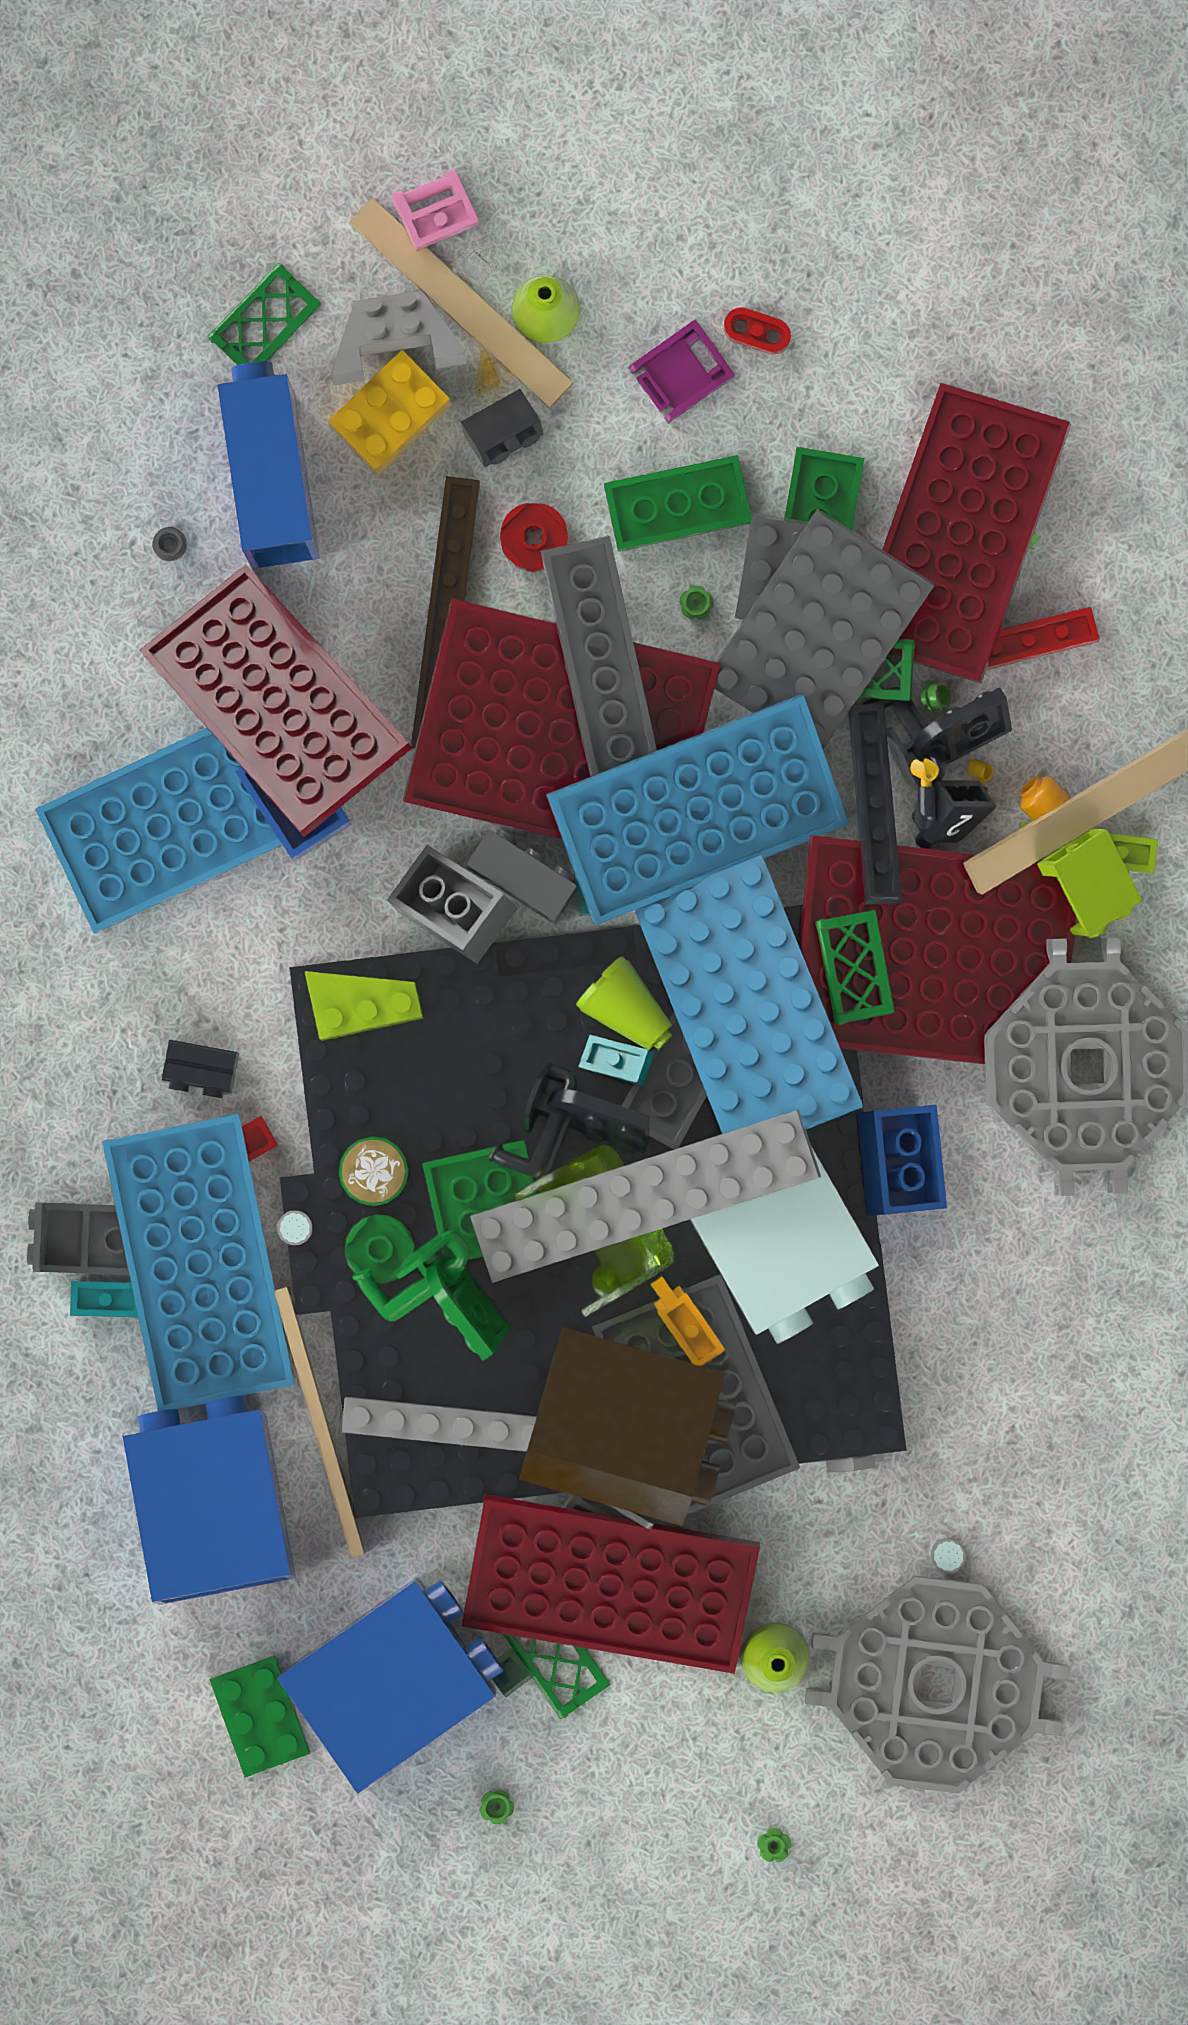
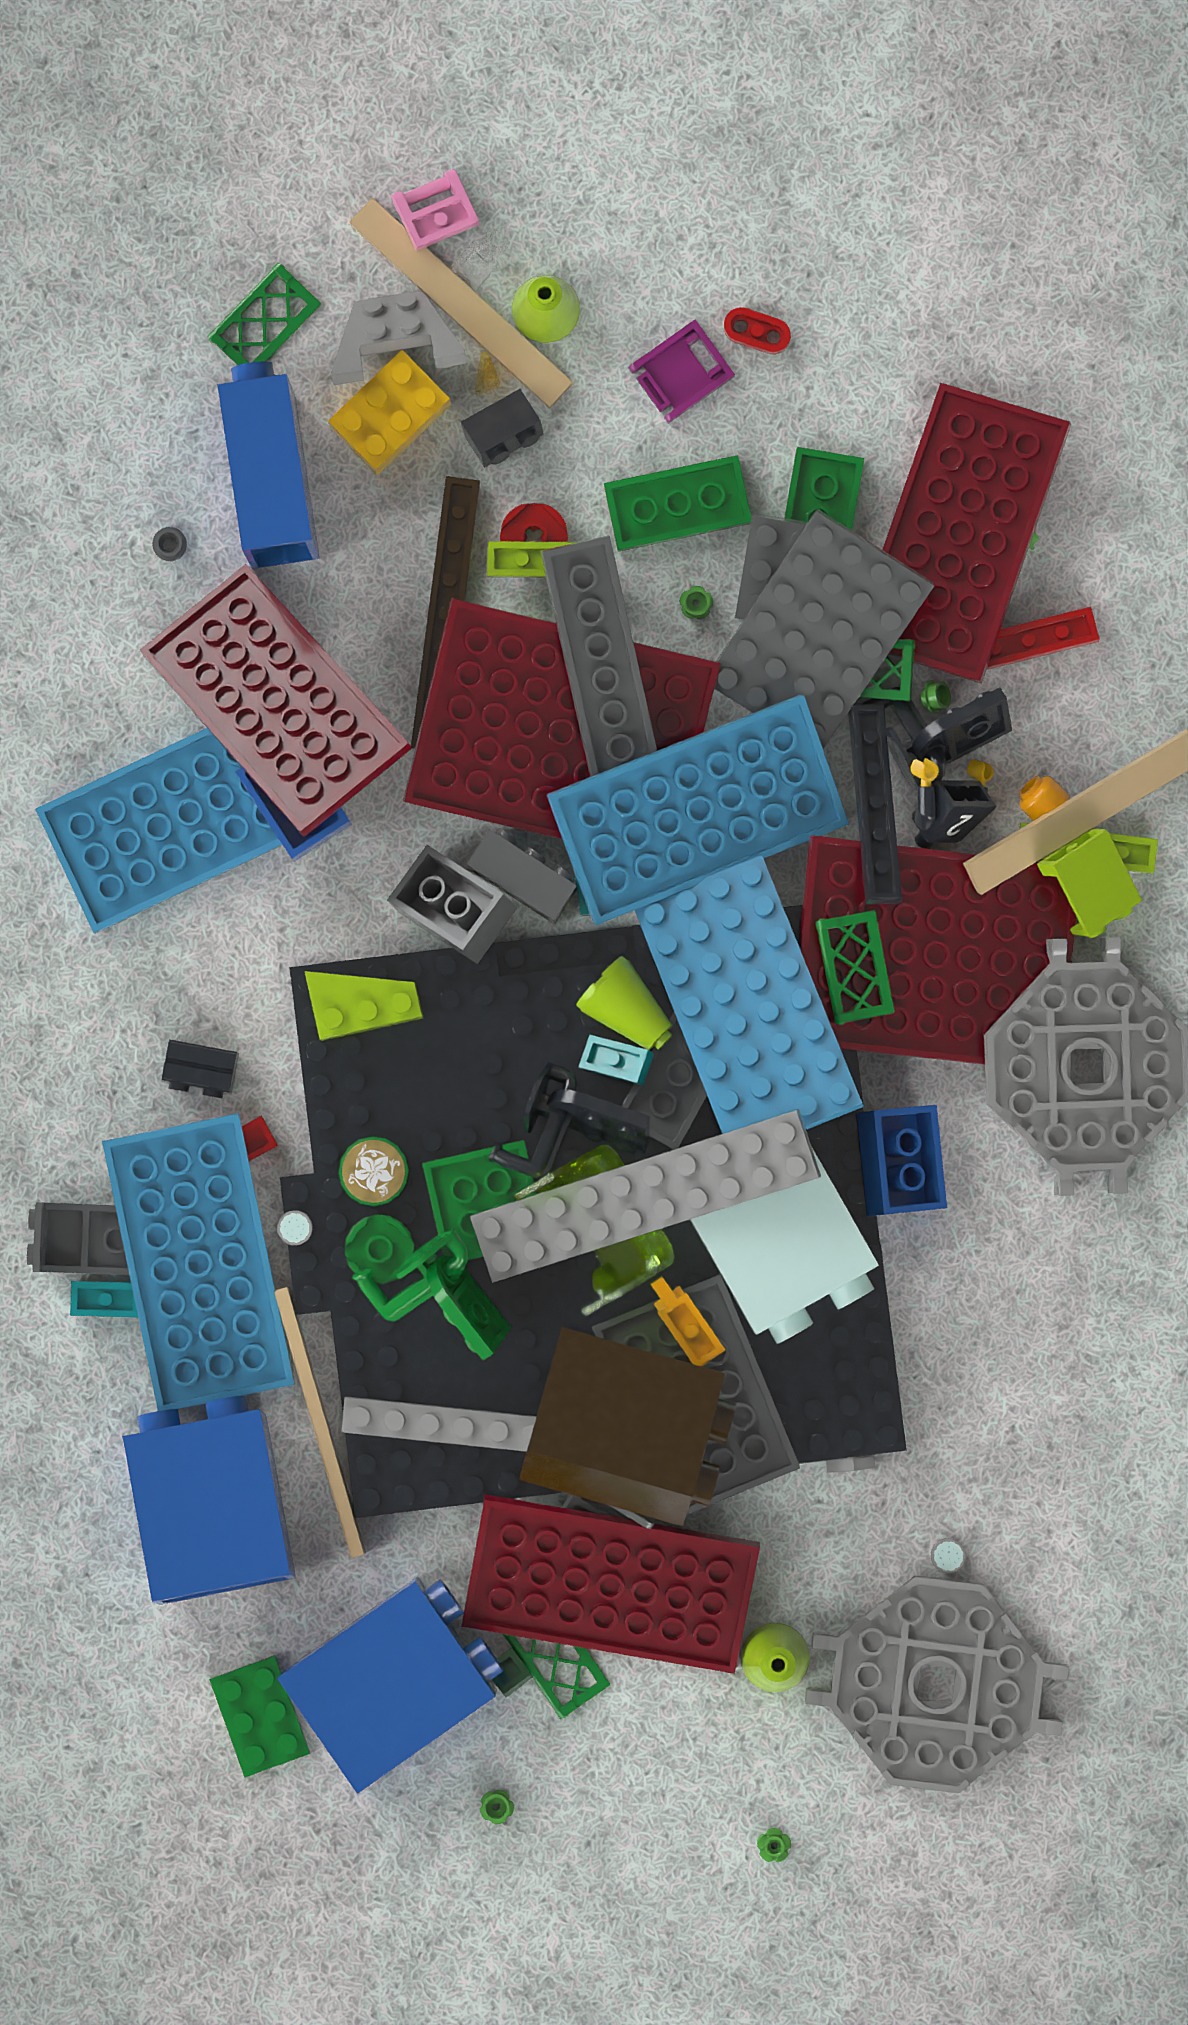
none -> lime plate [487,541,577,578]

